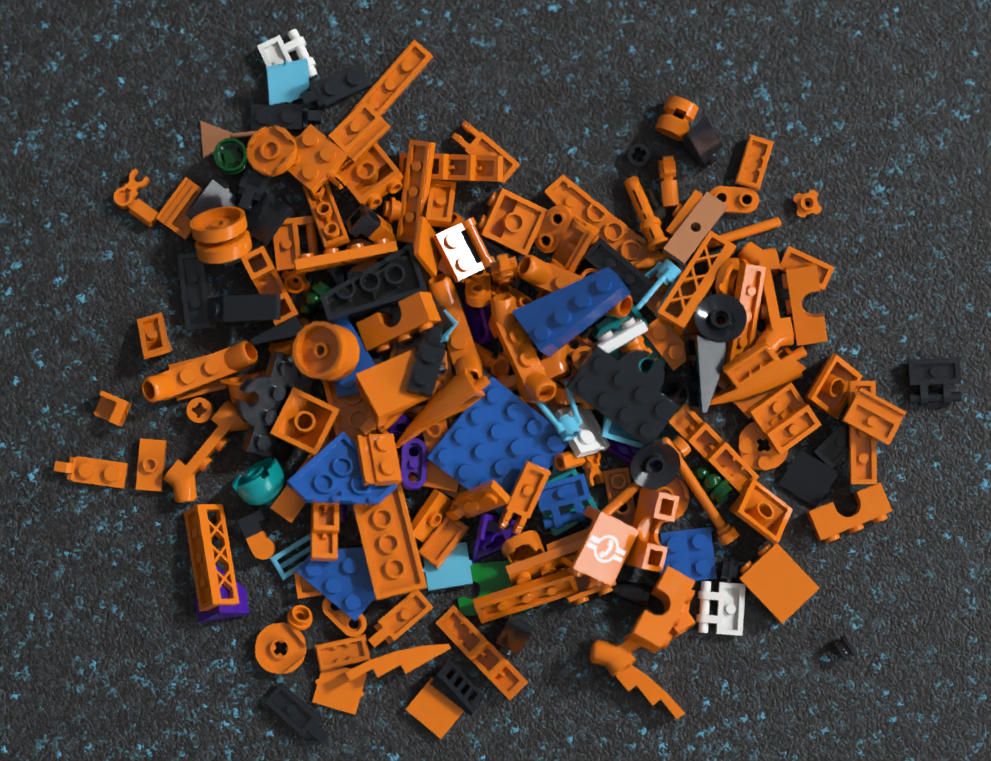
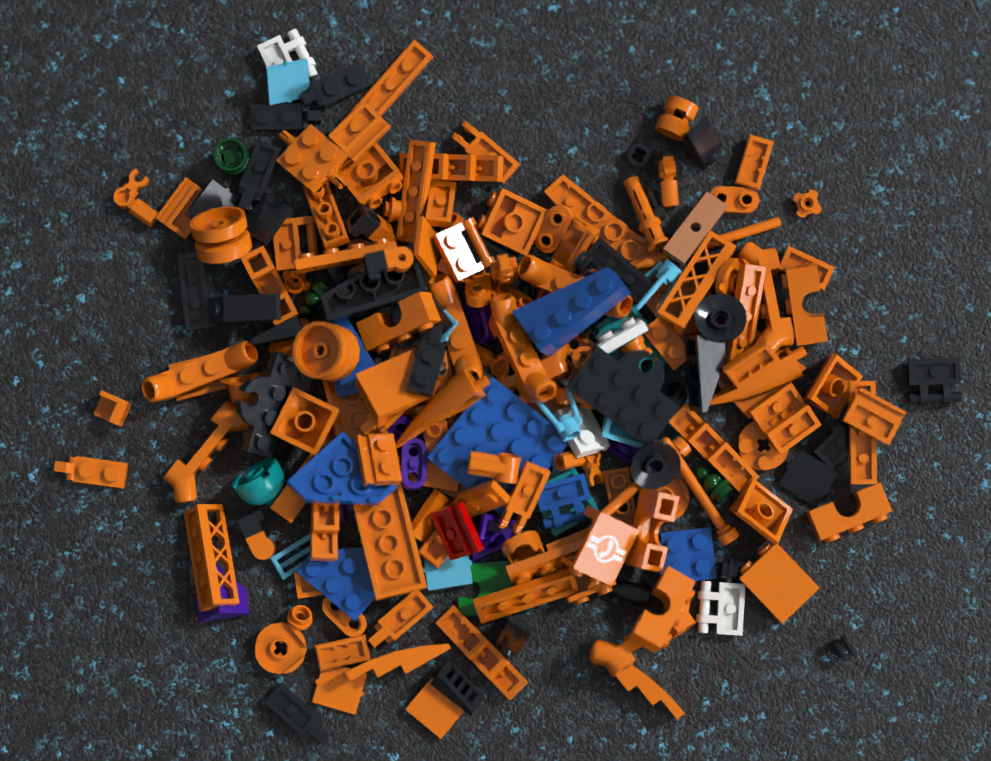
orange plate [136,438,167,492] -> none
orange slope [137,313,173,359] -> none
orange wheel [186,397,214,424] -> none
nougat piece [200,121,285,158] -> none
orange tile [247,126,297,177] -> none
orange plate [666,189,703,238] -> none
none -> leg [363,247,413,283]
none -> red plate [430,501,484,561]
none -> orange piece [467,451,521,483]
none -> black bush [572,251,596,277]

